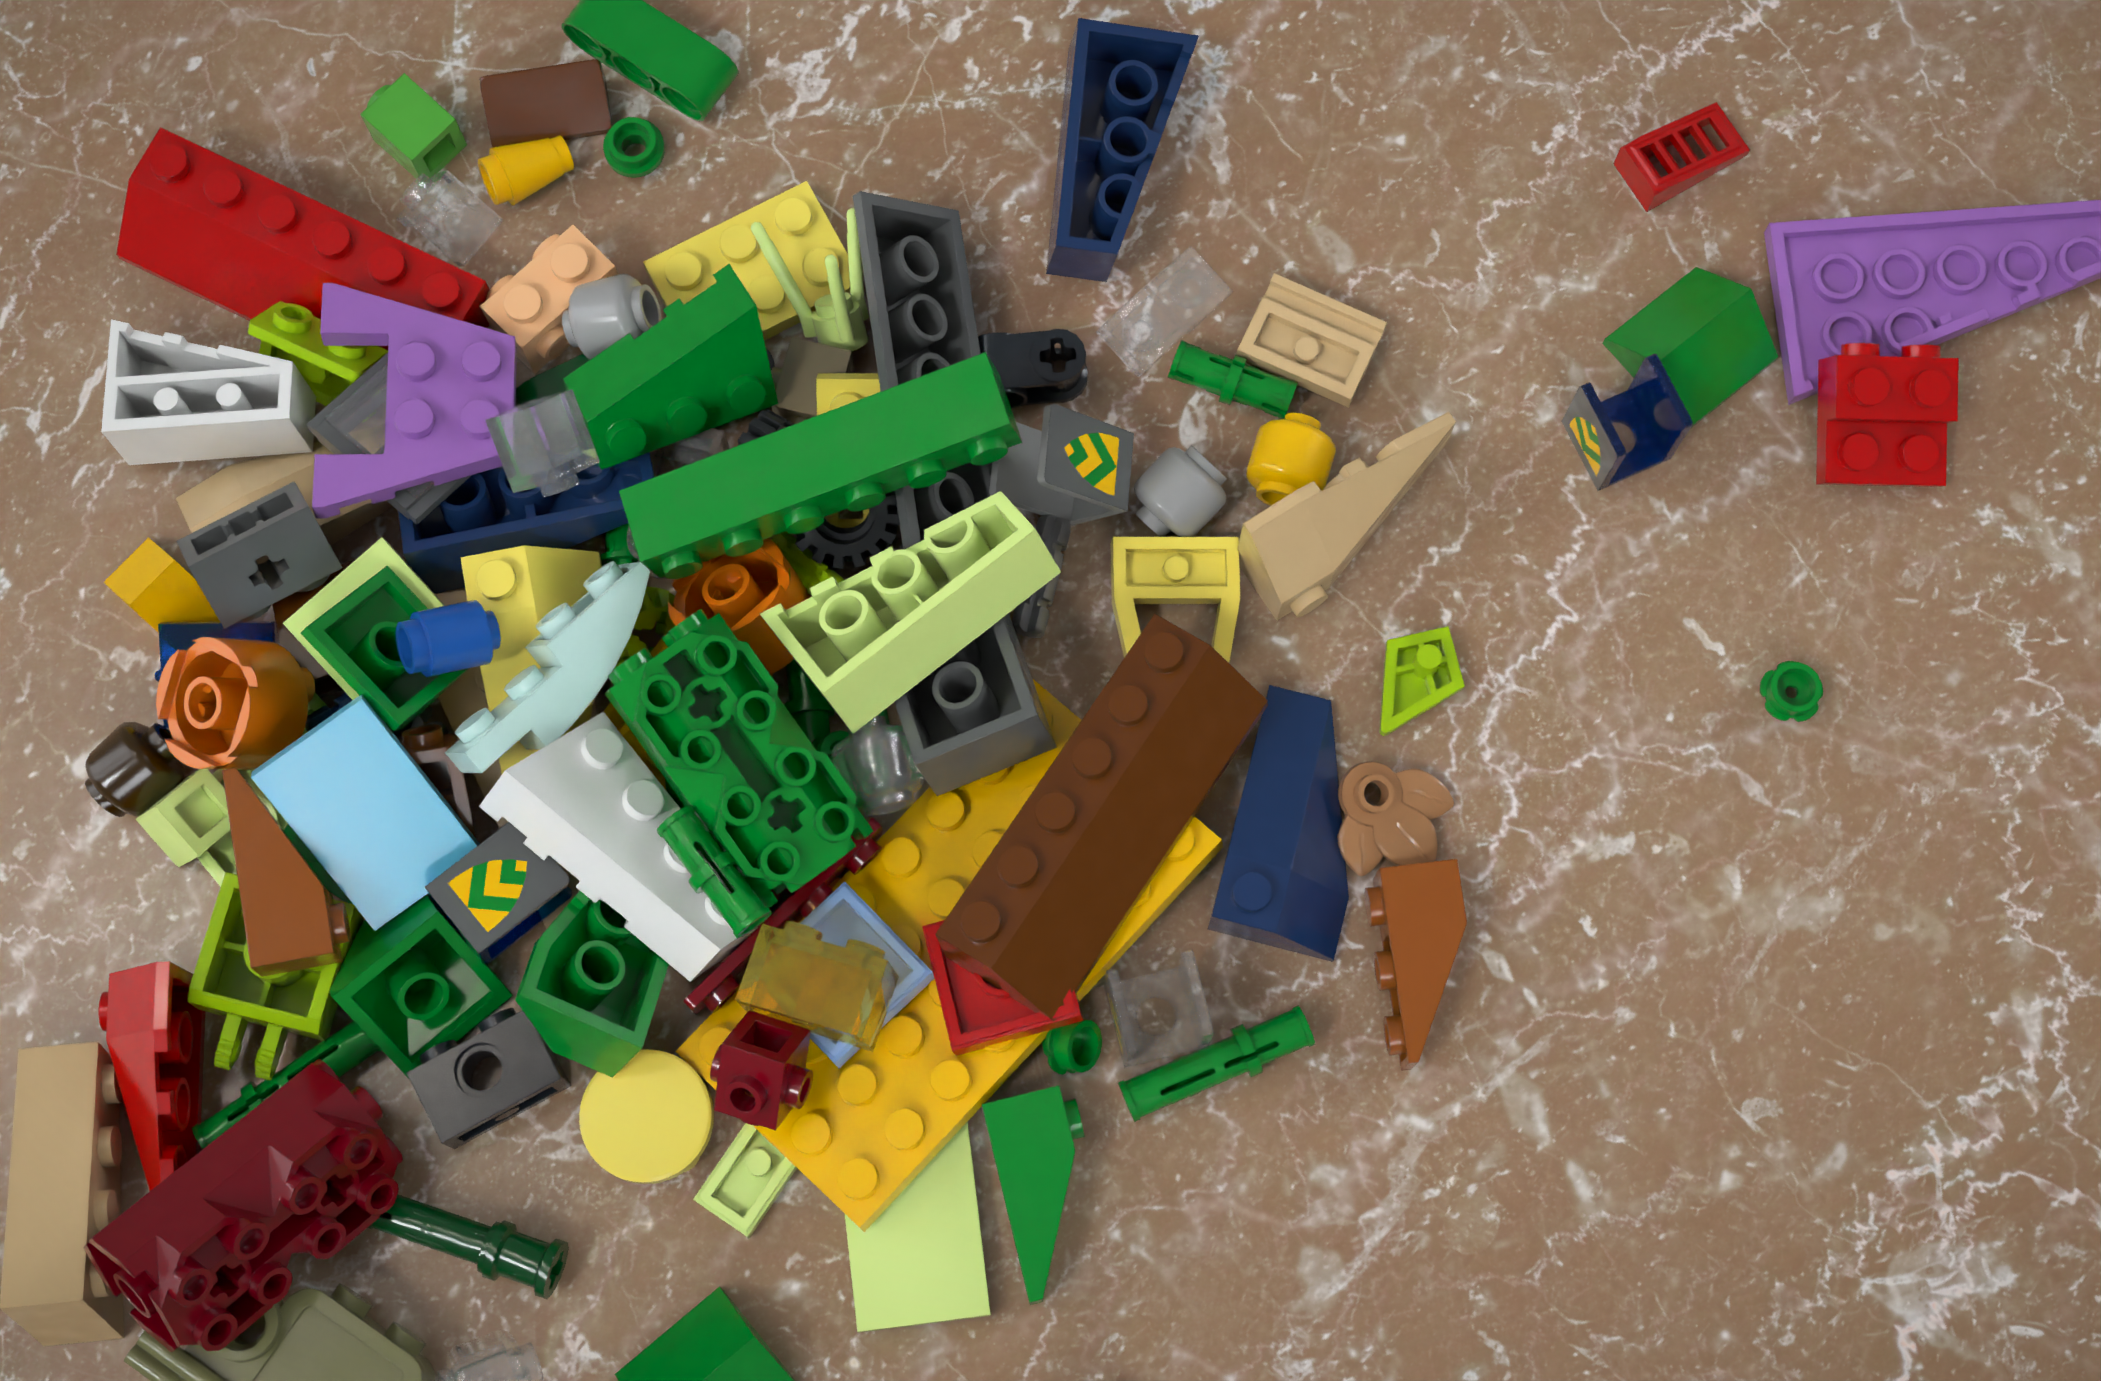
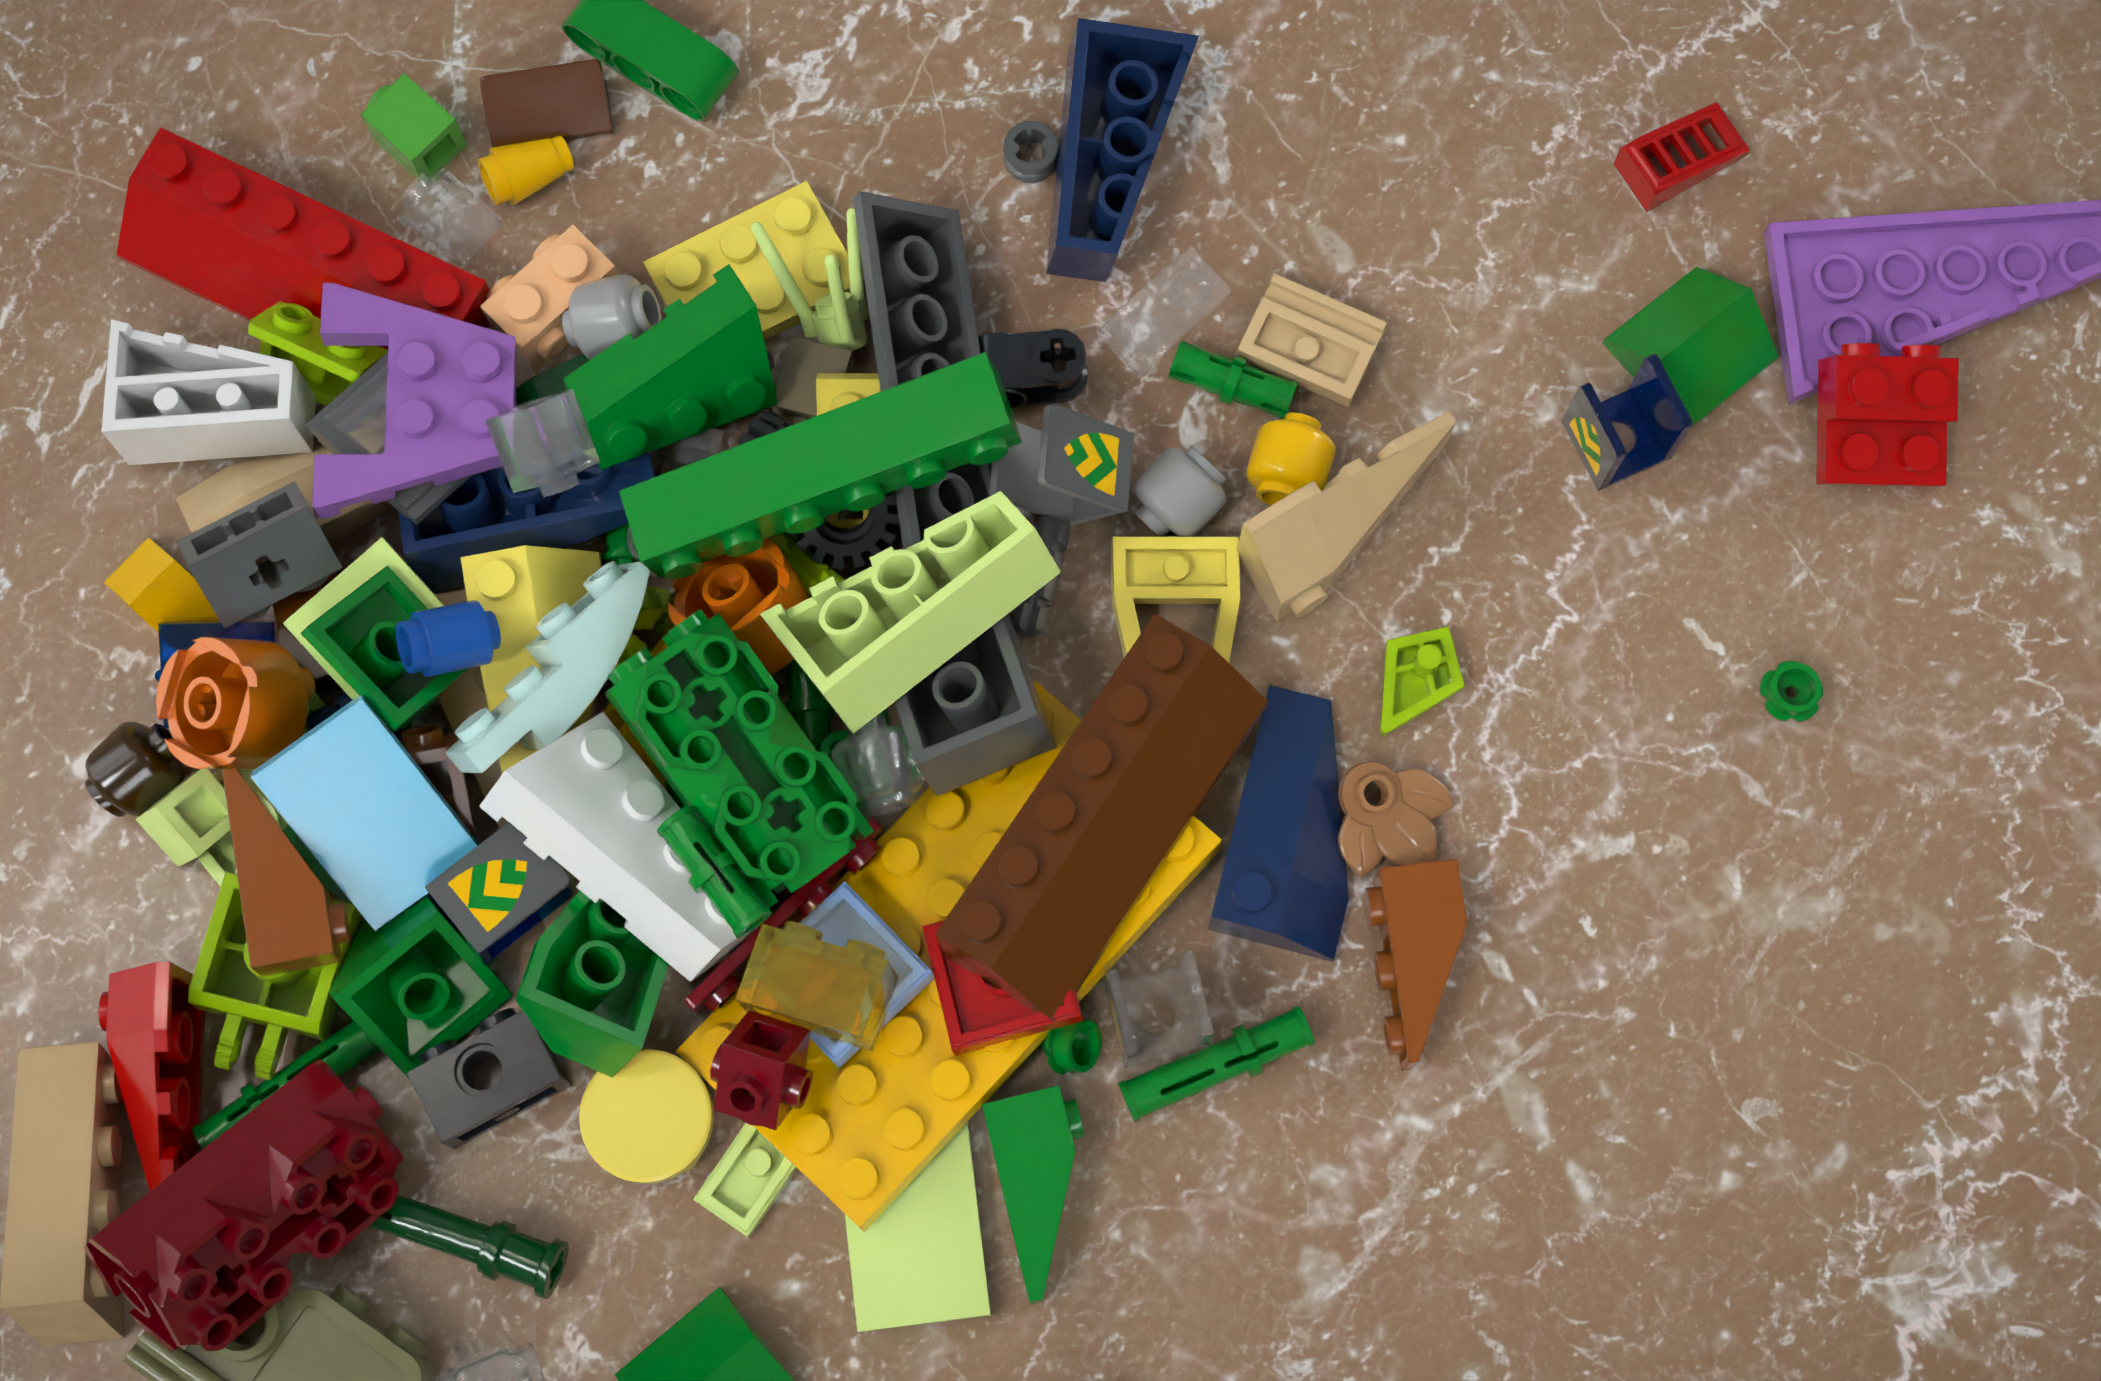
green plate [603,117,665,178] -> none
none -> dark grey bush [1003,121,1058,183]

